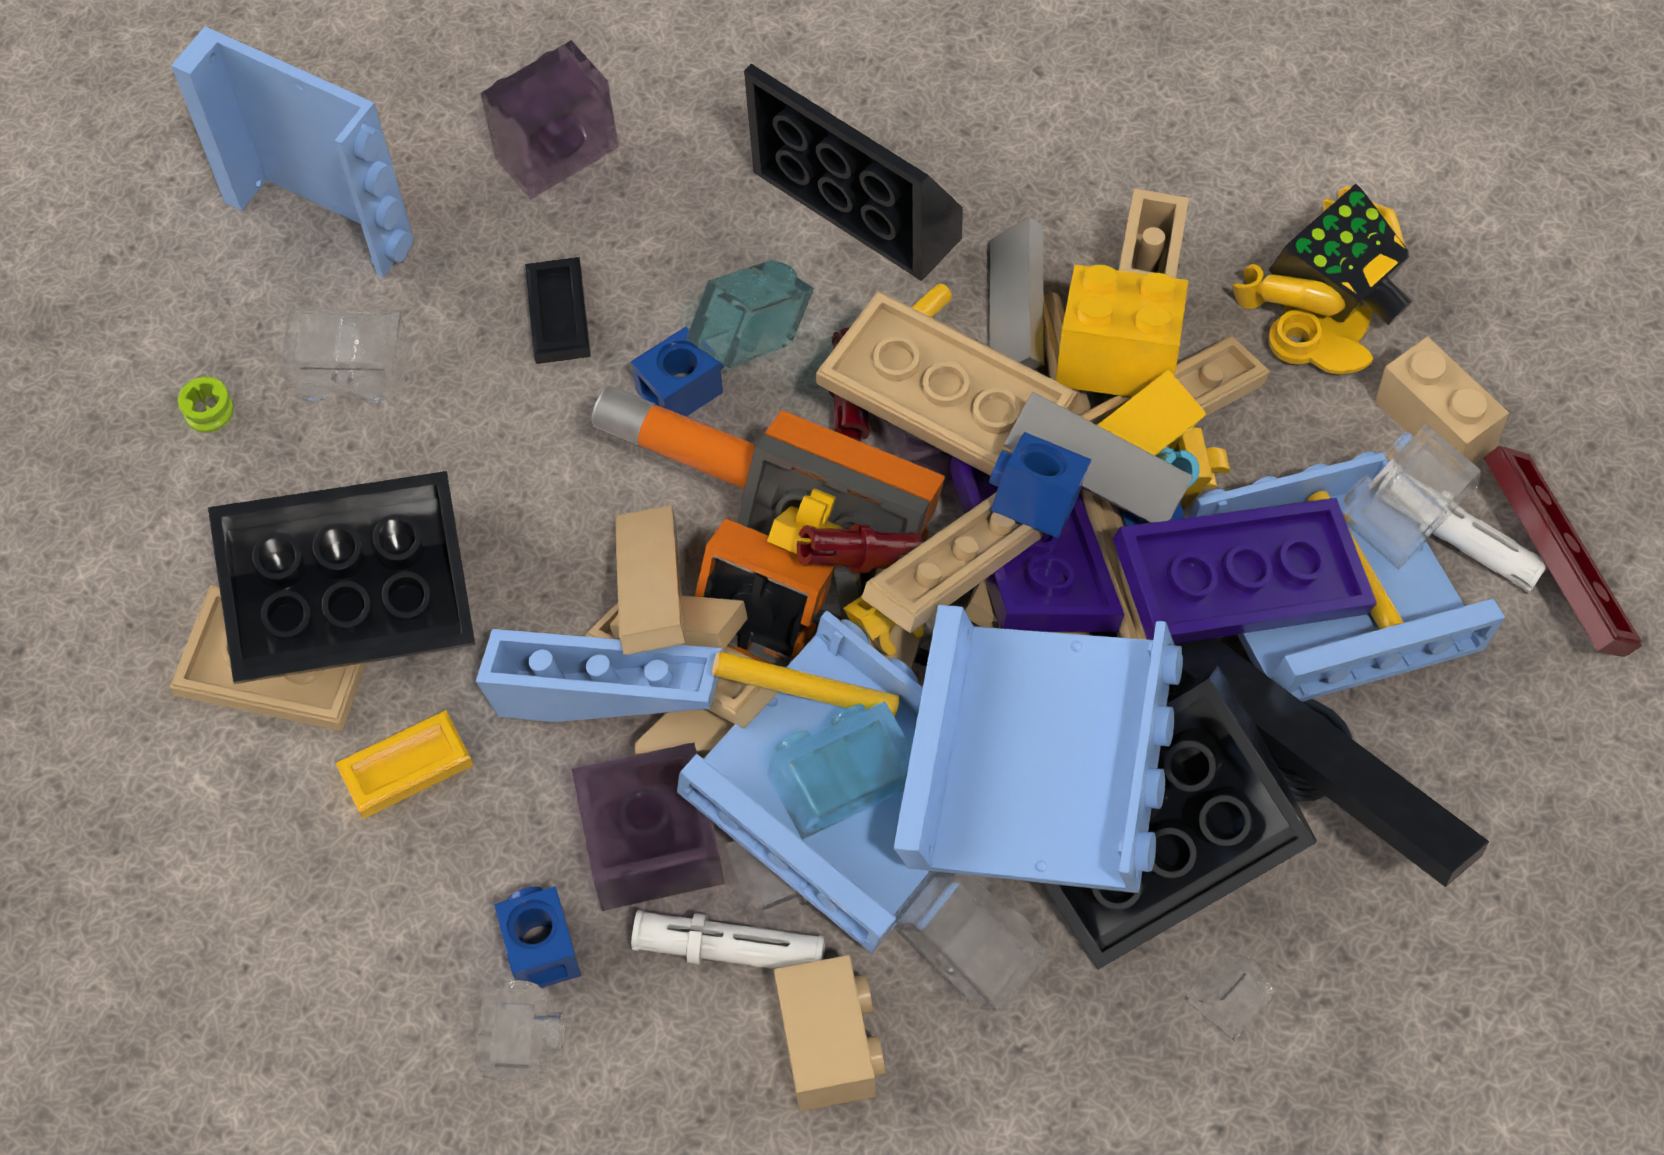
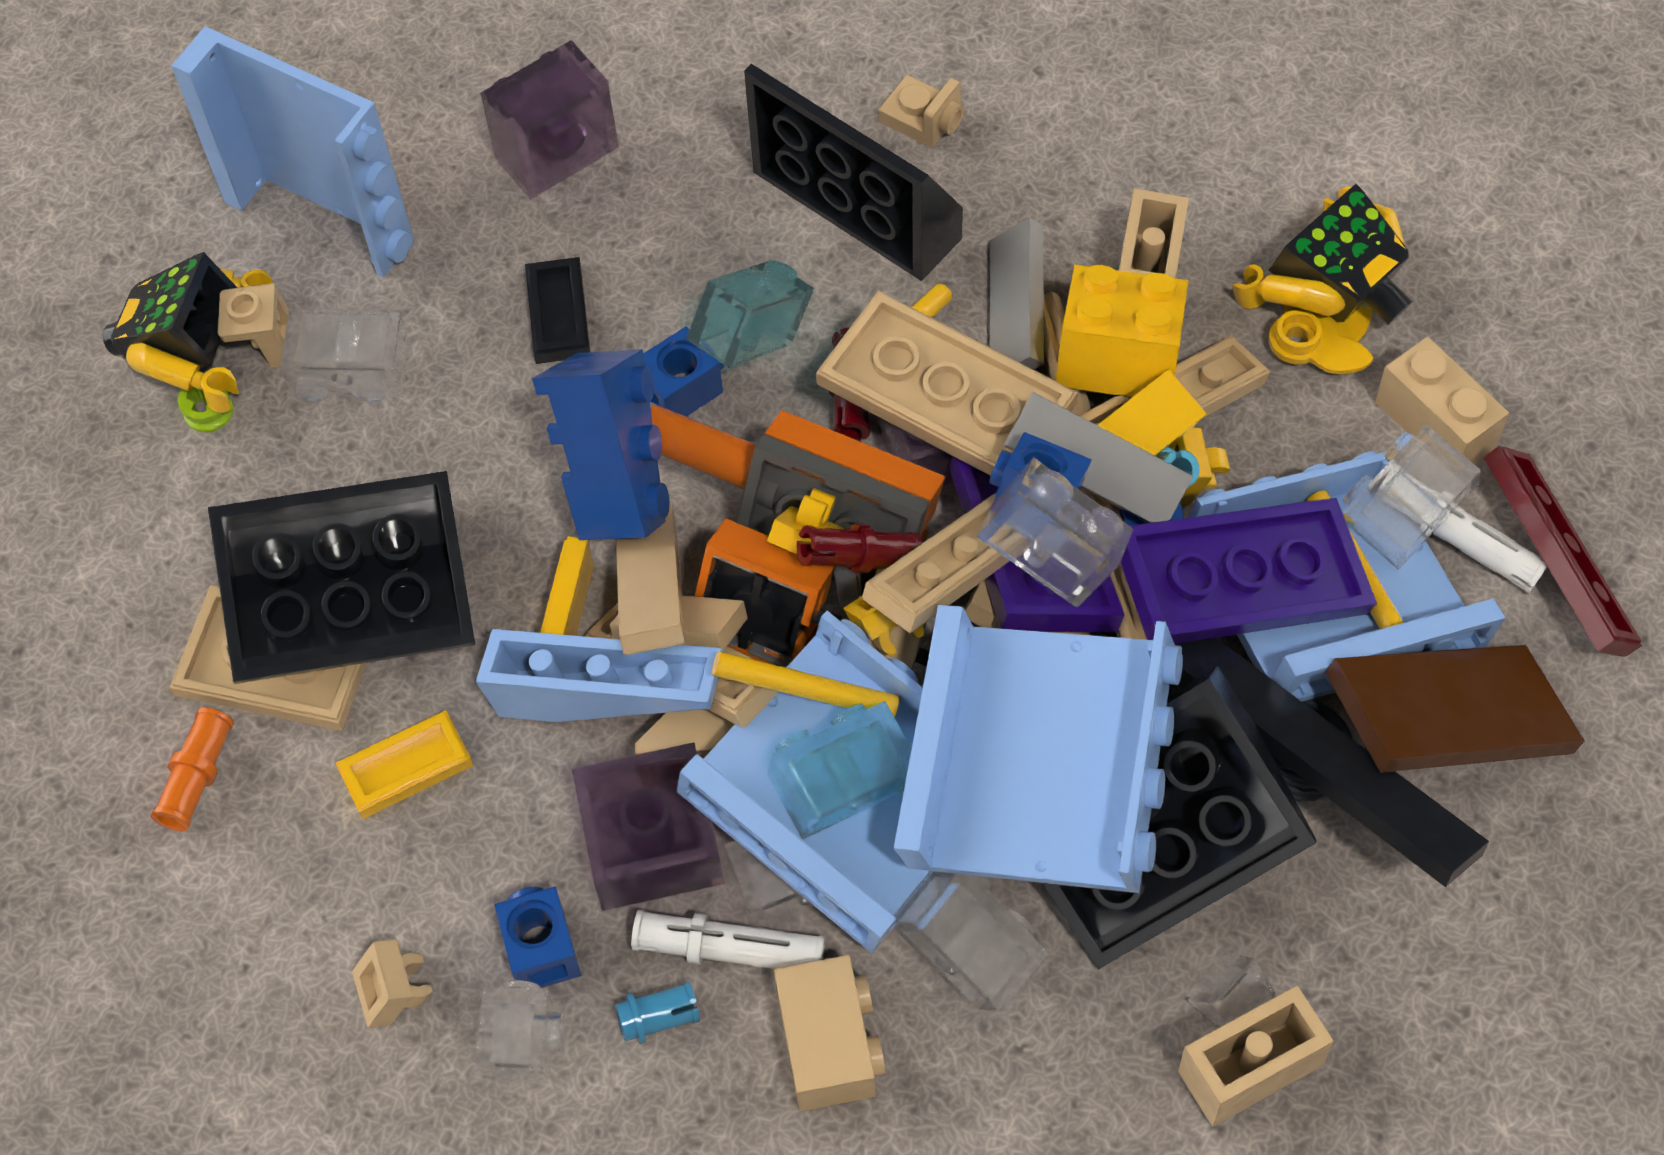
none -> torso [102,252,273,413]
none -> orange pin [151,707,234,832]
none -> tan bracket [218,283,295,368]
none -> tan tile [352,939,433,1028]
none -> blue wedge [532,349,670,540]
none -> yellow tile [540,536,594,636]
none -> dark azure pin [615,982,700,1044]
none -> tan bracket [878,75,964,148]
none -> clear brick [977,457,1133,608]
none -> tan brick [1178,985,1334,1127]
none -> reddish brown tile [1325,645,1585,773]

